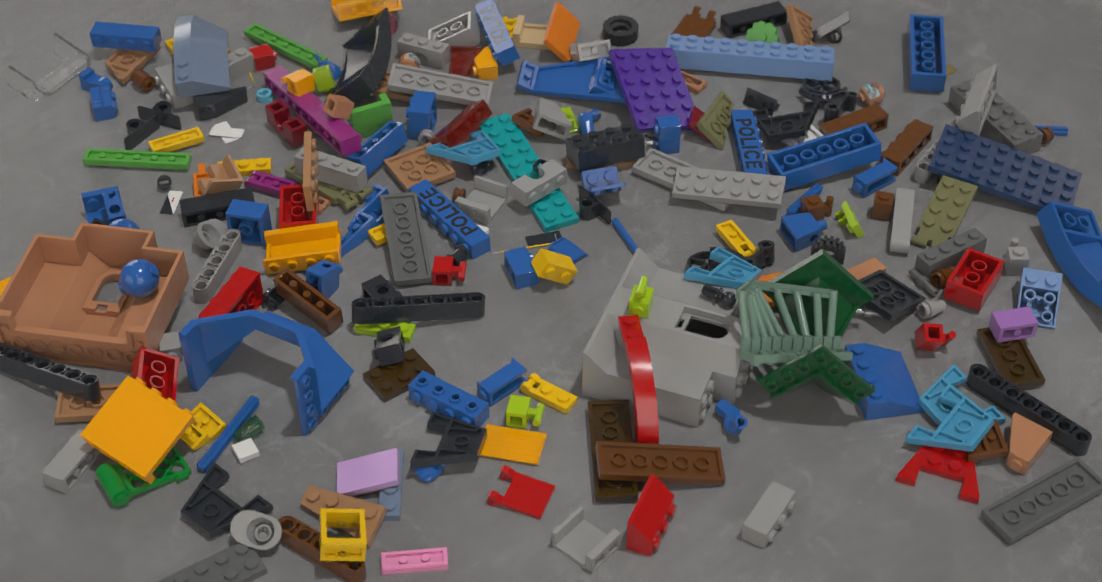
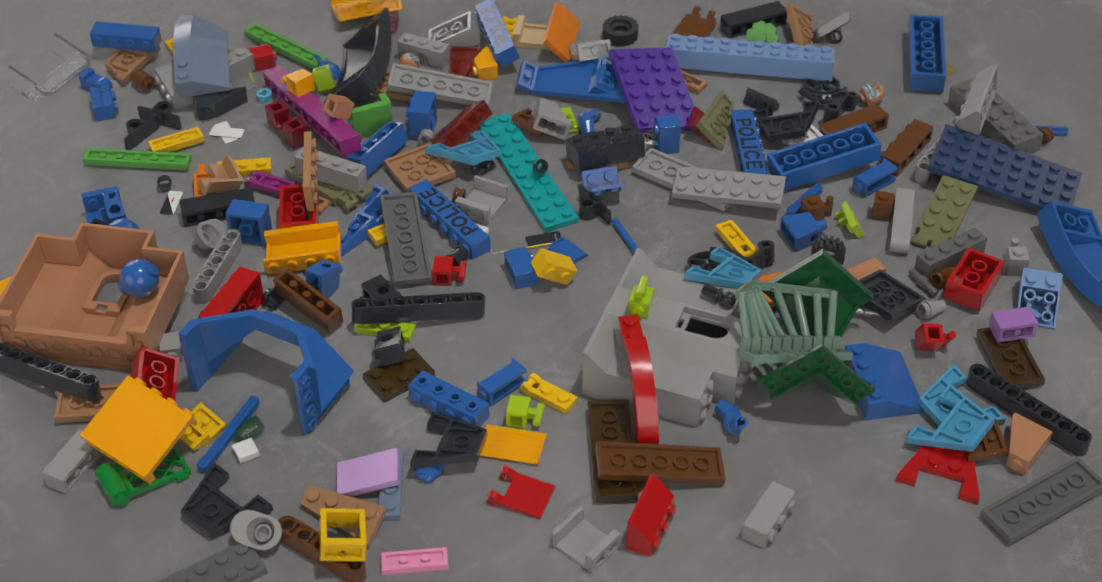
light grey arch [511,159,567,207] -> none

